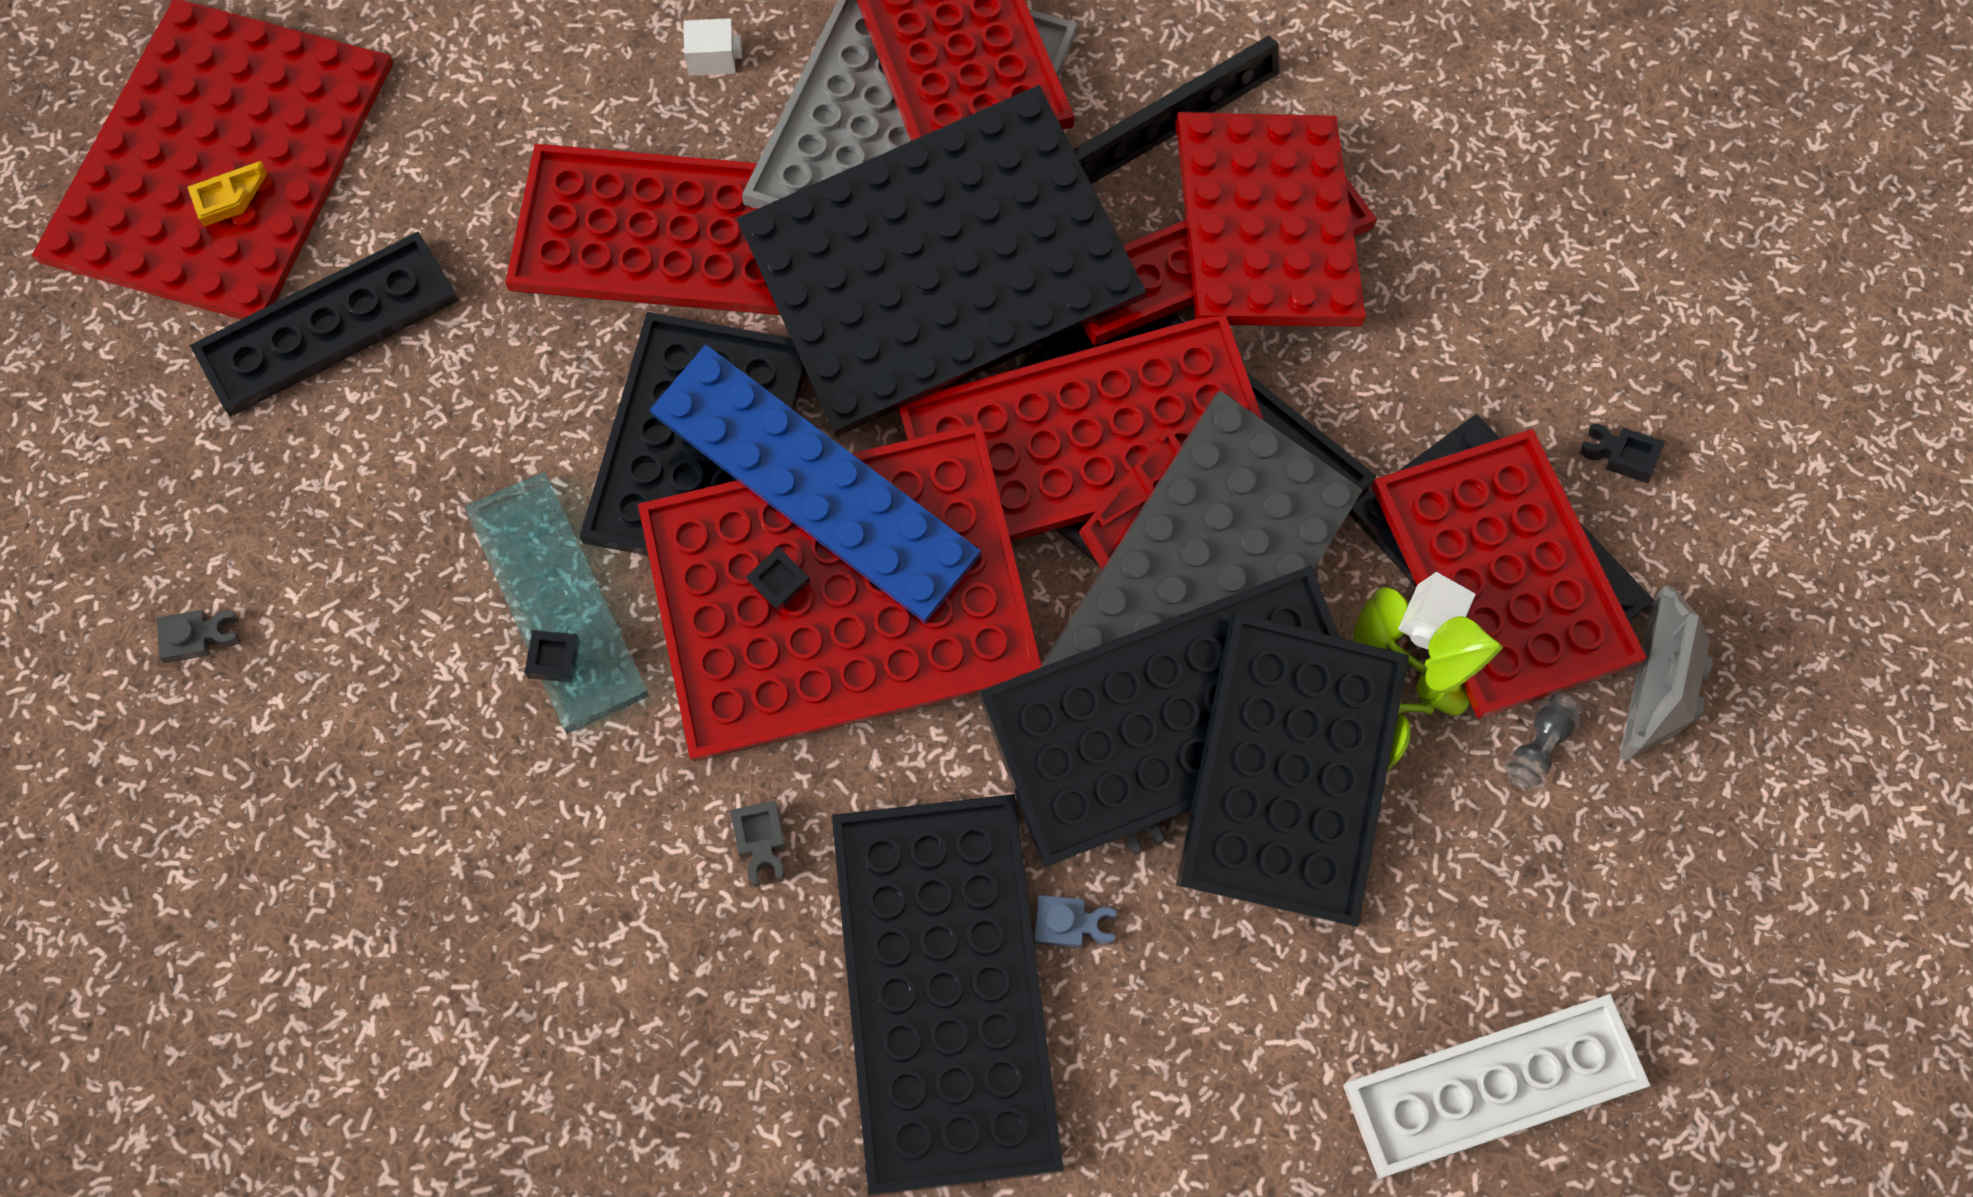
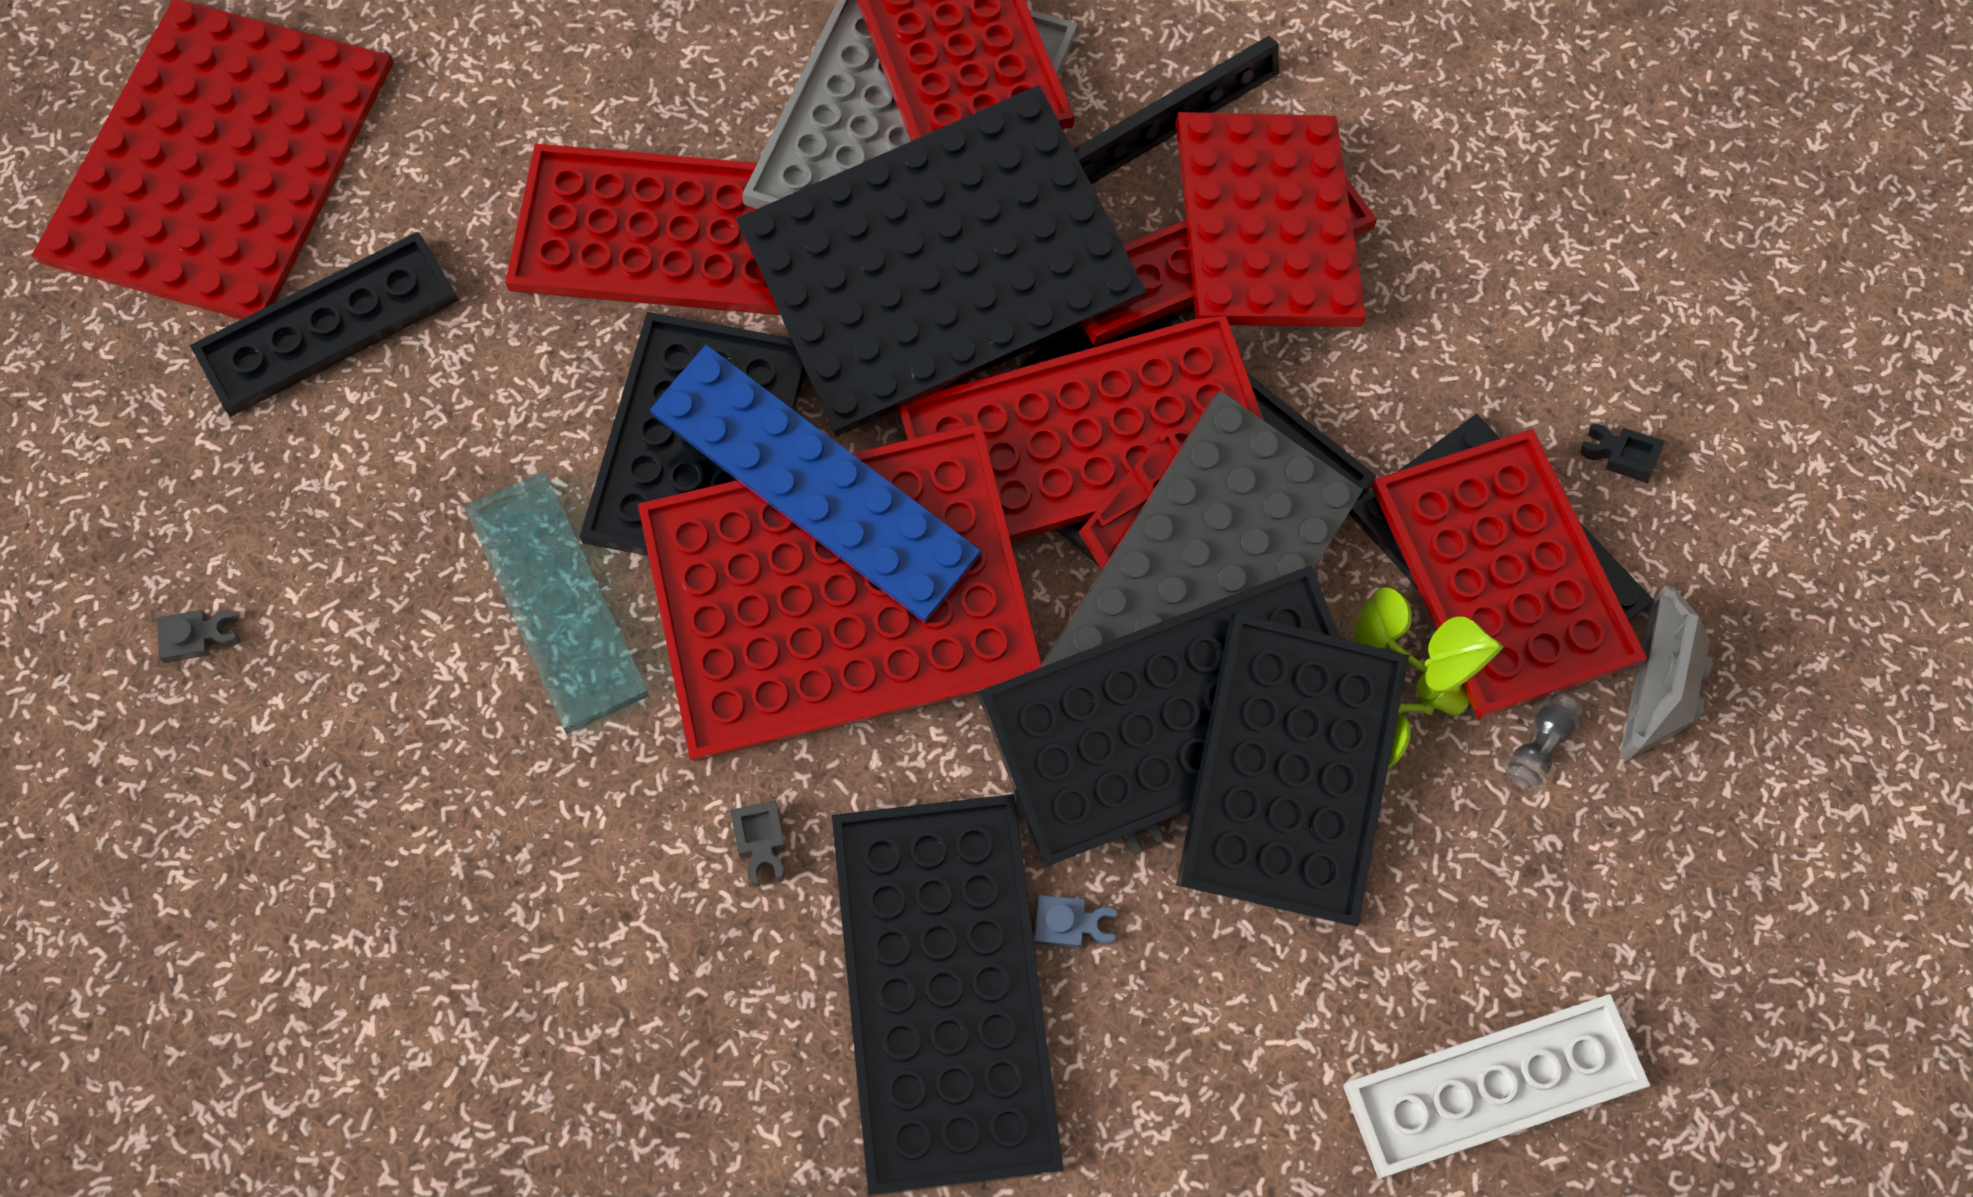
yellow tile [188,161,267,227] -> none
black plate [524,630,580,683] -> none
white brick [684,18,743,76] -> none
black plate [746,546,811,612] -> none
white brick [1398,572,1475,649] -> none

